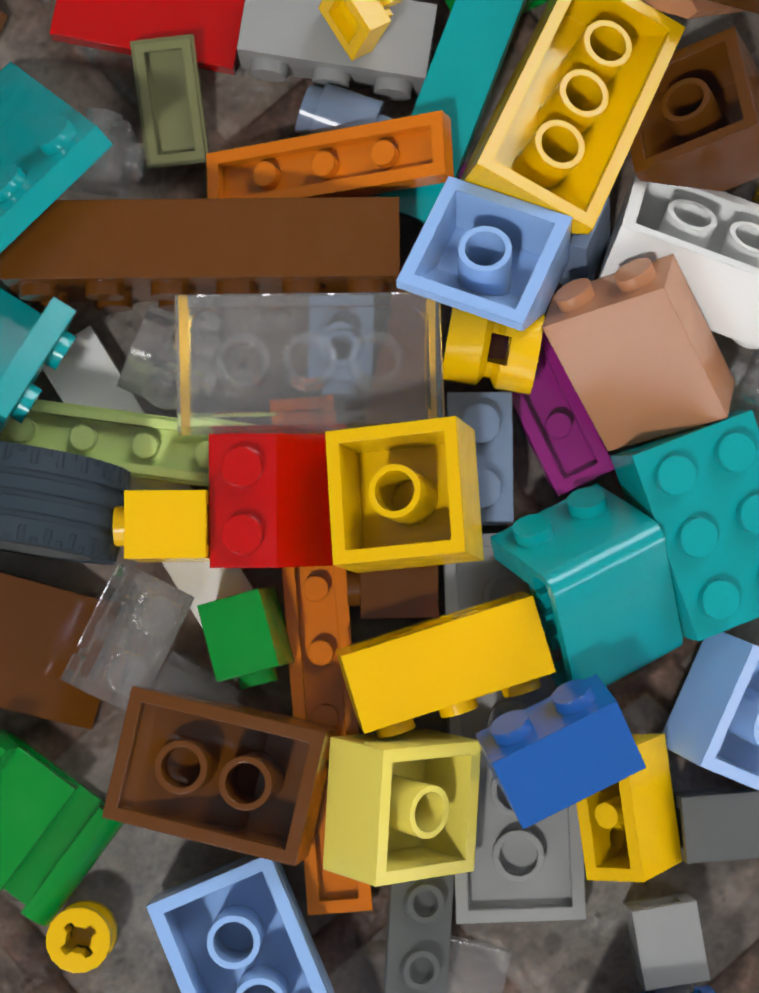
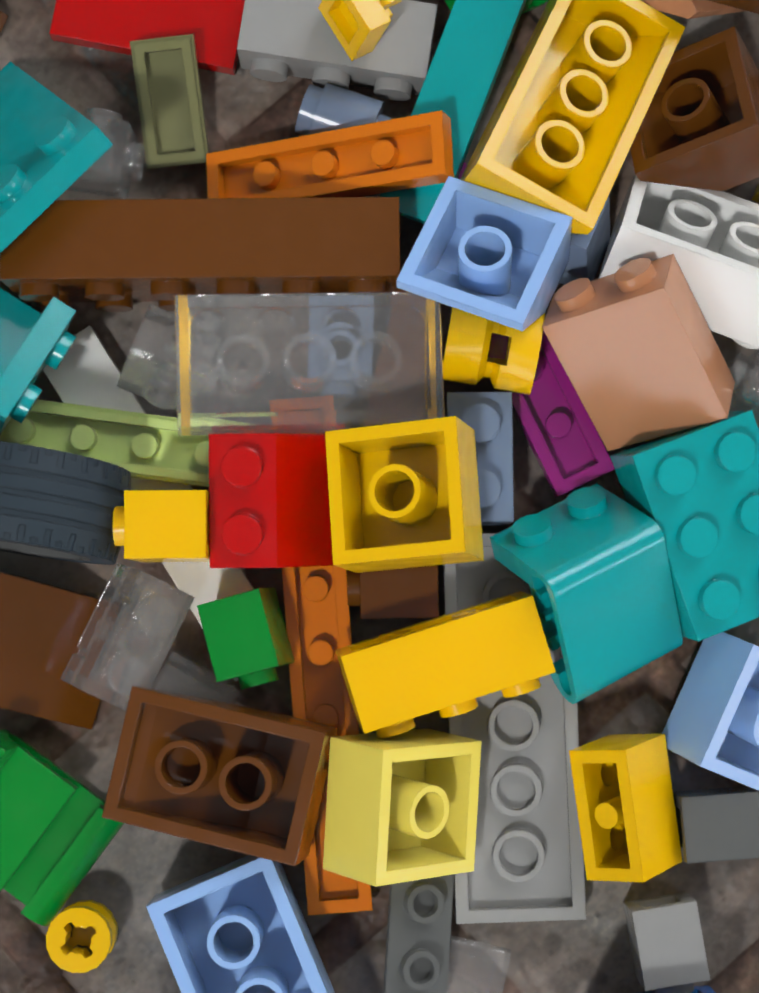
blue slope [475,674,646,829] -> none

